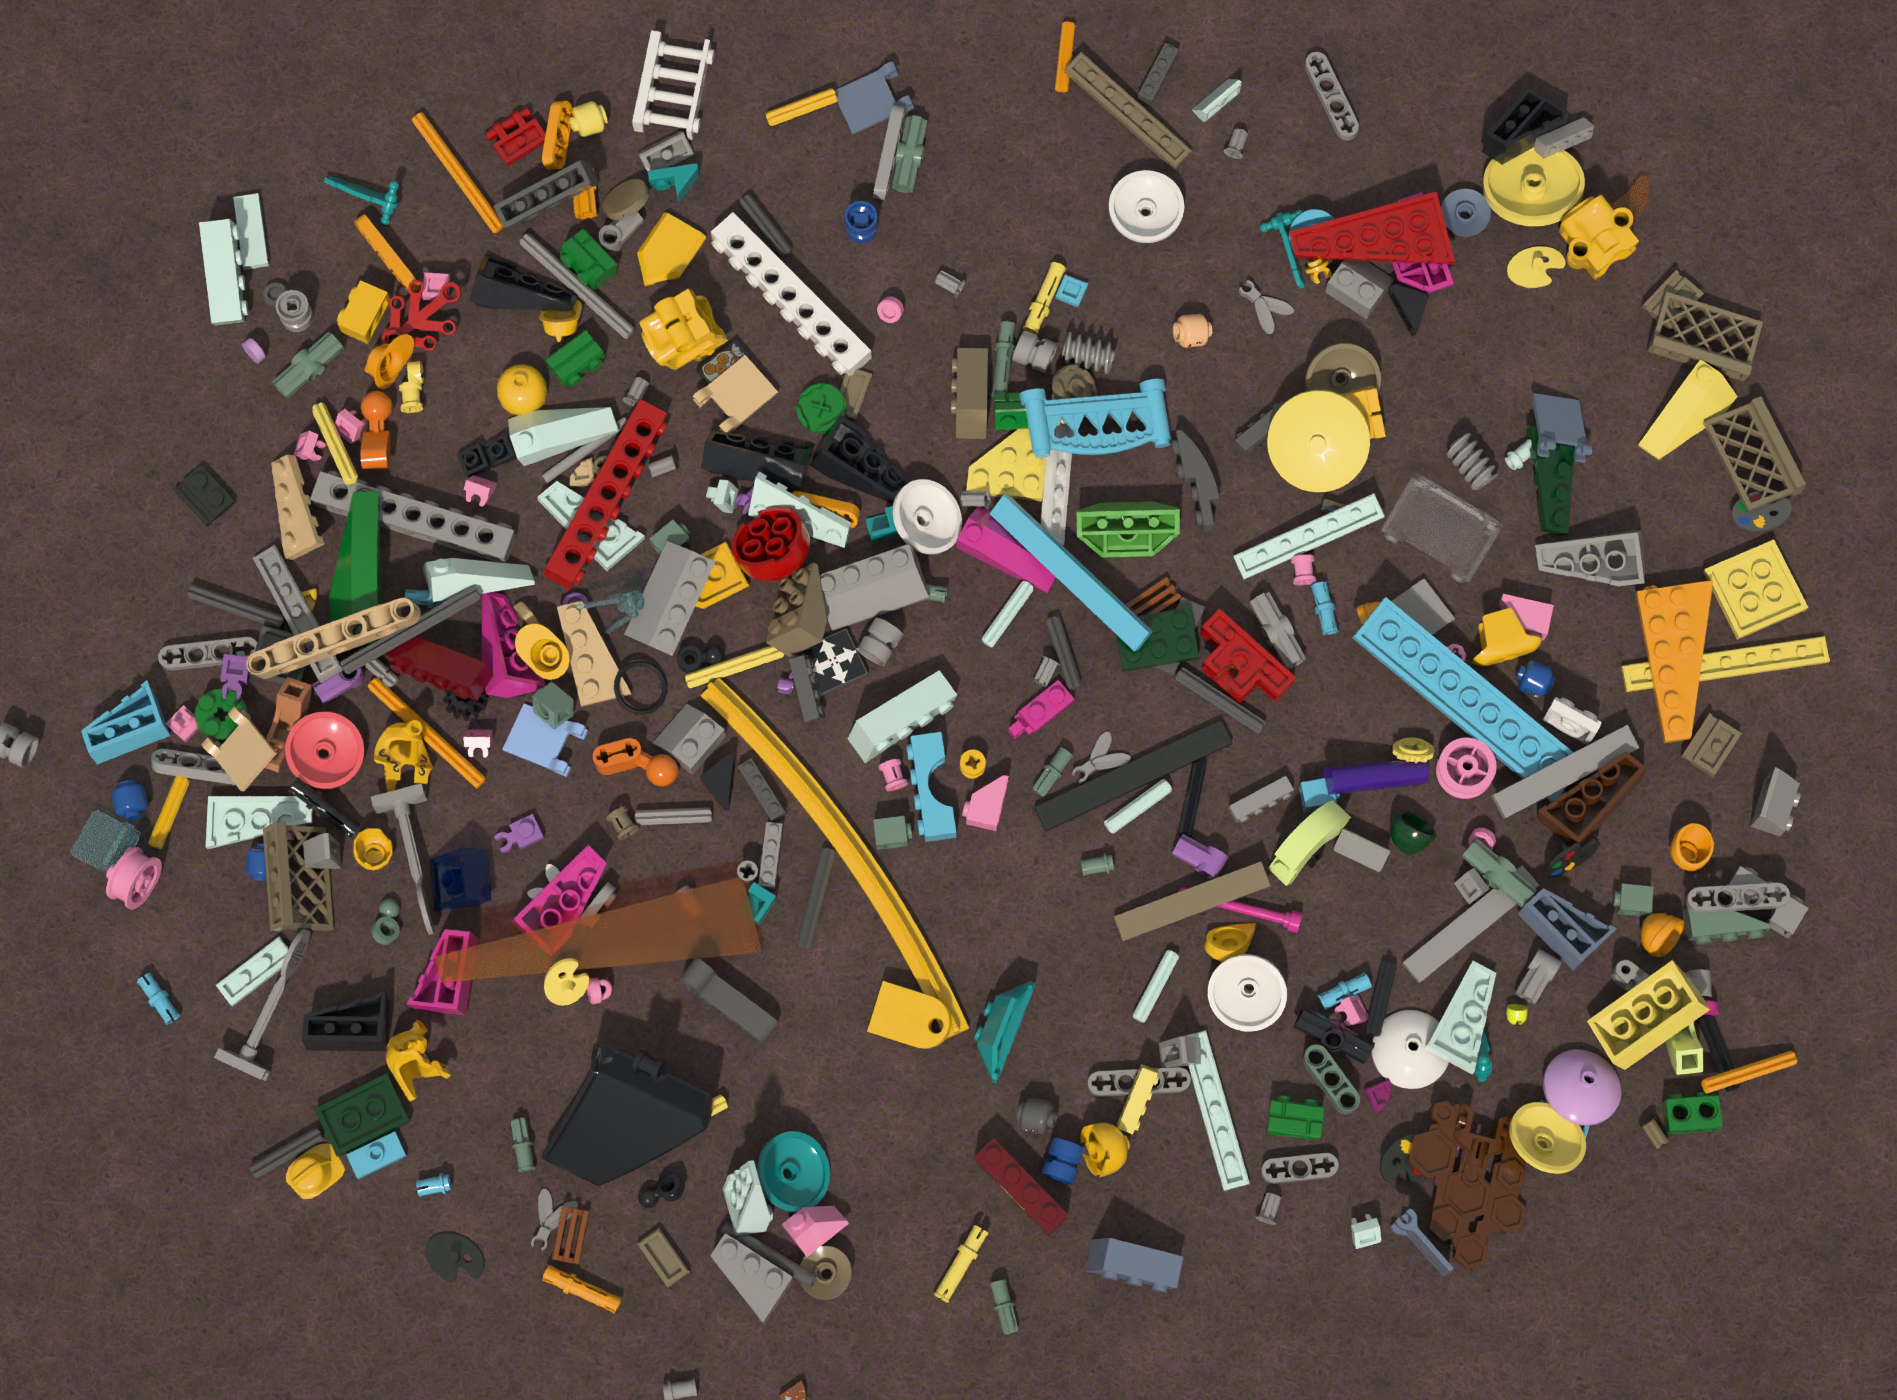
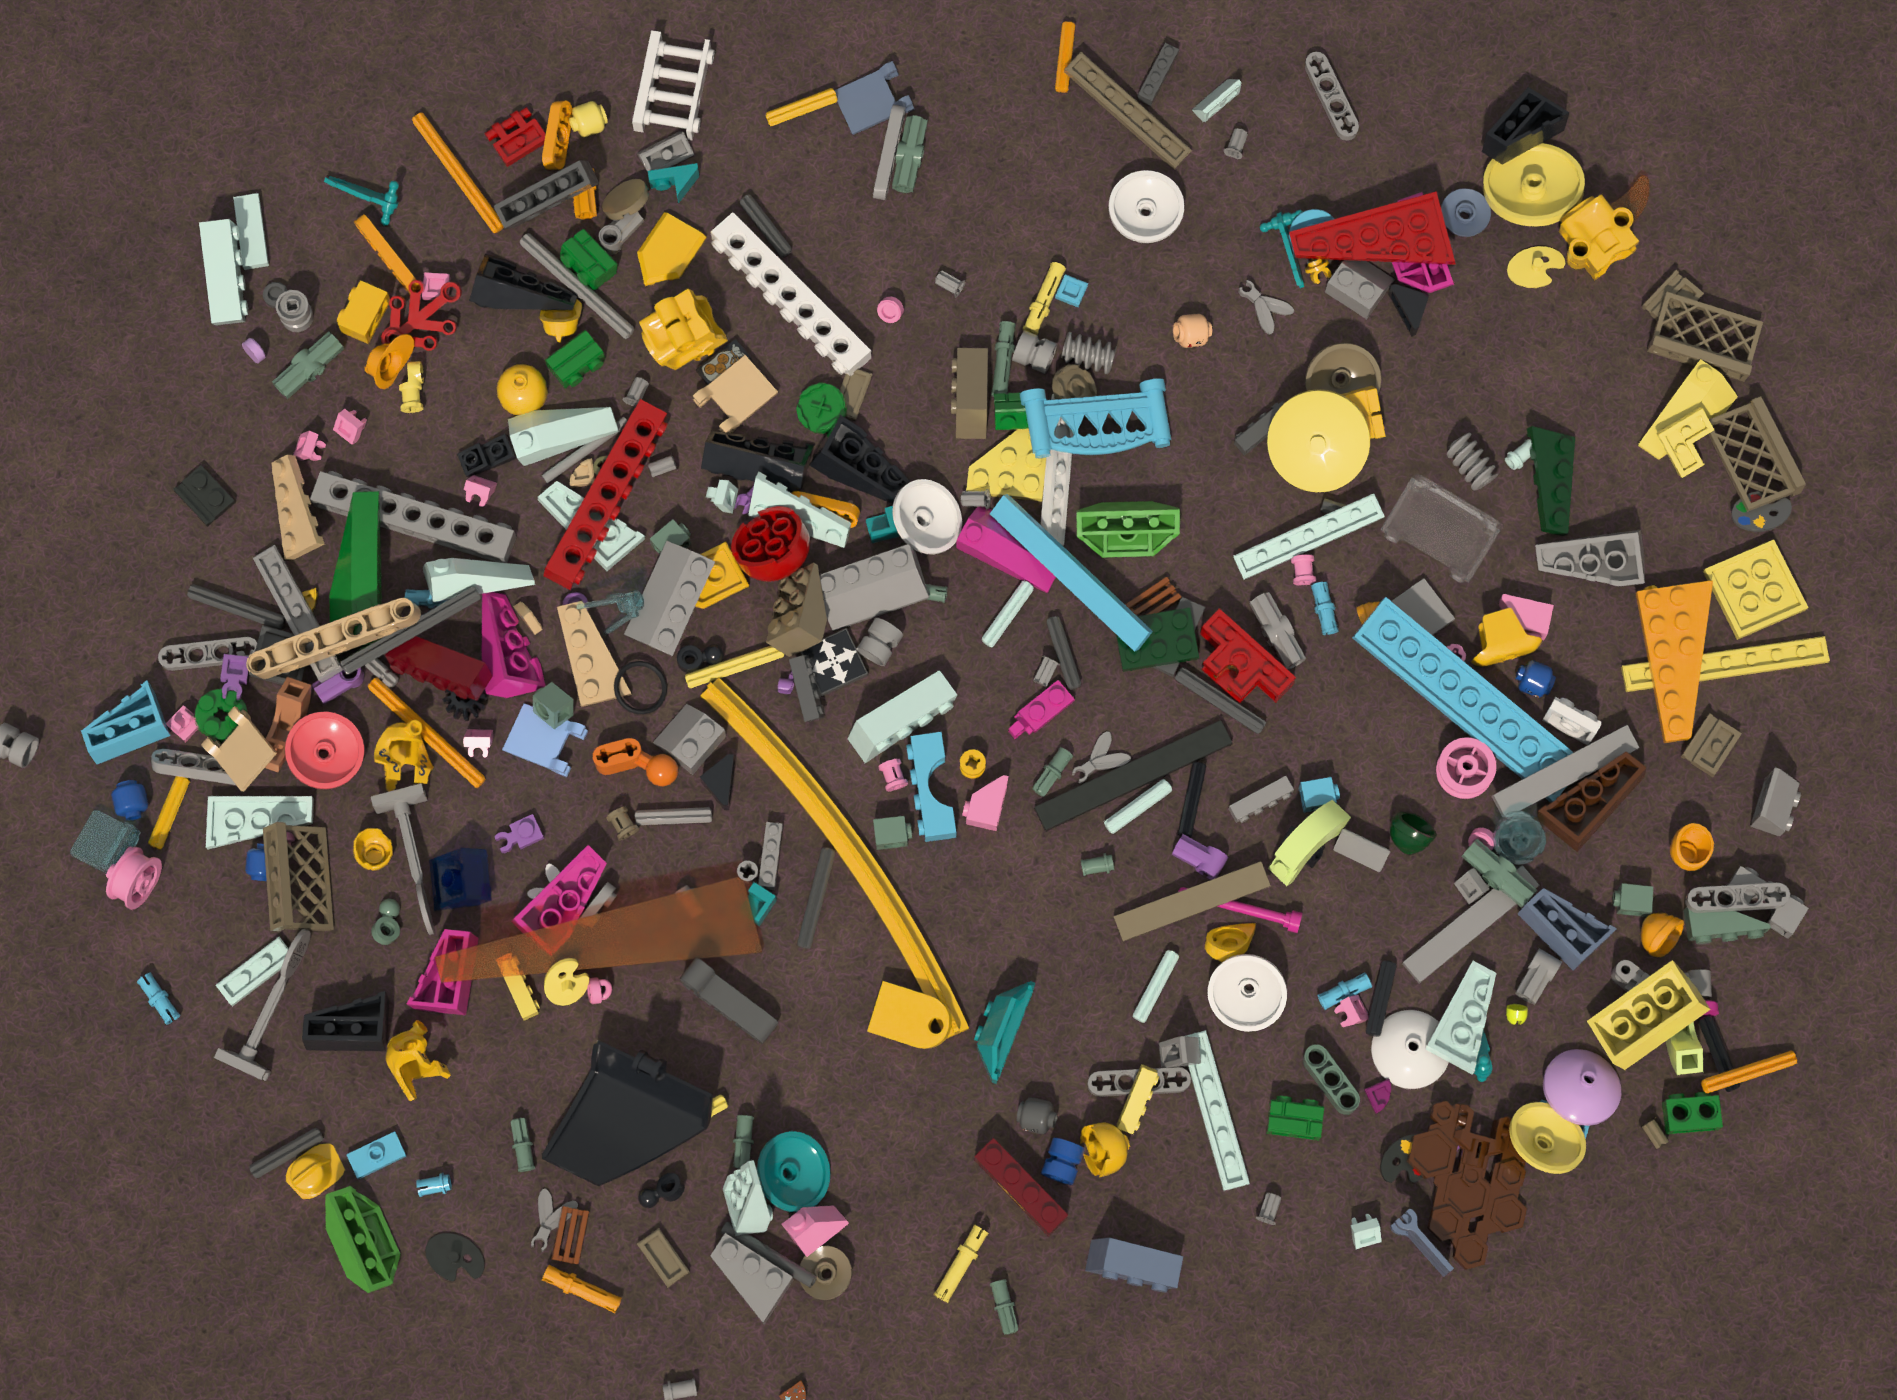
black pin [288,778,360,838] -> none
light grey slope [303,833,342,869] -> none
light yellow axle [312,402,358,485] -> none
dark green plate [315,1073,410,1157] -> none
orange beam [360,391,393,469] -> none
yellow piece [515,623,570,680] -> none
dark grey piece [737,758,786,823] -> none
blue wheel [845,201,878,243] -> none
dark grey slope [1171,430,1220,533] -> none
light grey beam [1261,1153,1339,1184] -> none
black piece [1293,1006,1375,1064] -> none
dark purple brick [1323,760,1429,795] -> none
light yellow gear [1393,738,1434,763] -> none
sand blue flag [1532,393,1592,463] -> none
light grey piece [1534,117,1594,159] -> none
pearl dark grey piece [1545,838,1600,877] -> none
none -> bright green wedge [325,1186,400,1293]
none -> light yellow piece [496,953,540,1021]
none -> sand green axle [733,1115,754,1169]
none -> clear light blue cylinder [1493,811,1546,865]
none -> light yellow plate [1656,407,1714,478]

